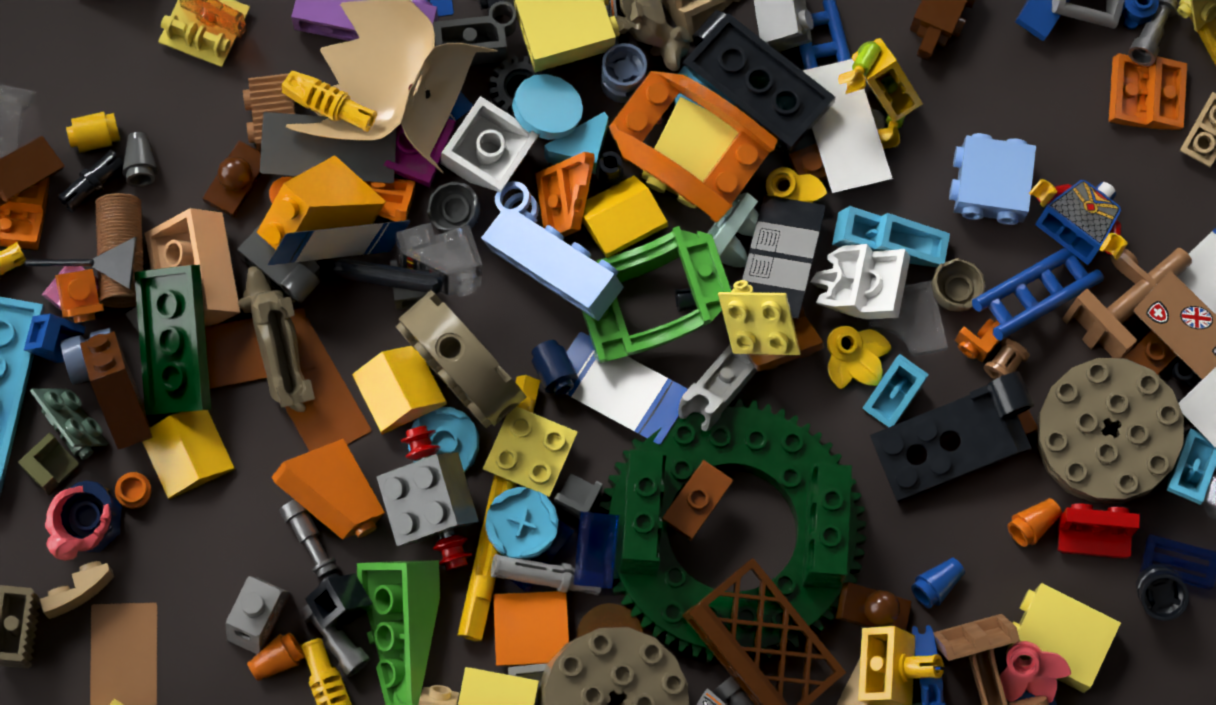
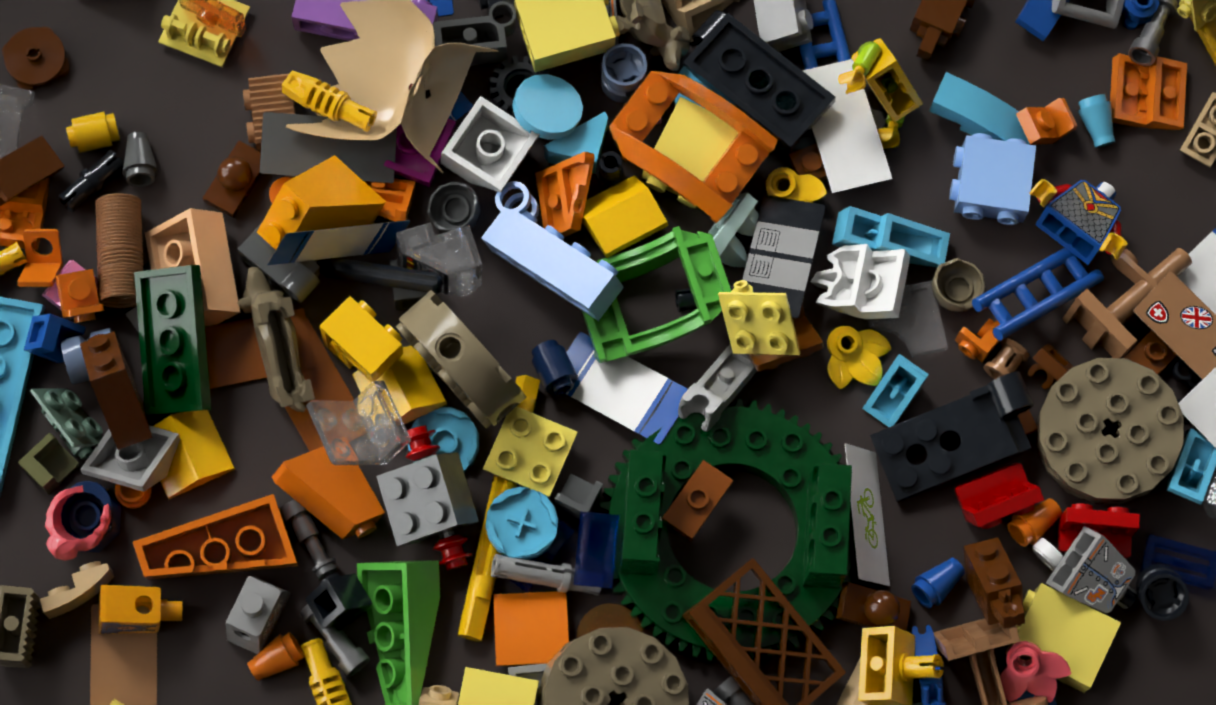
piece [24,236,137,290] -> none
none -> reddish brown piece [2,26,70,92]
none -> orange bracket [17,229,63,287]
none -> light grey slope [80,426,180,492]
none -> light orange torso [98,585,182,634]
none -> orange wedge [133,494,298,580]
none -> clear bracket [306,380,411,465]
none -> yellow brick [319,296,403,383]
none -> white sticker [845,443,890,586]
none -> medium azure slope [929,72,1029,144]
none -> red bracket [955,462,1044,529]
none -> reddish brown hinge [963,537,1025,628]
none -> orange bracket [1016,98,1077,145]
none -> reddish brown tile [1028,344,1074,389]
none -> white tile [1032,537,1063,571]
none -> light grey torso [1046,526,1137,613]
none -> medium azure cone [1077,94,1115,148]

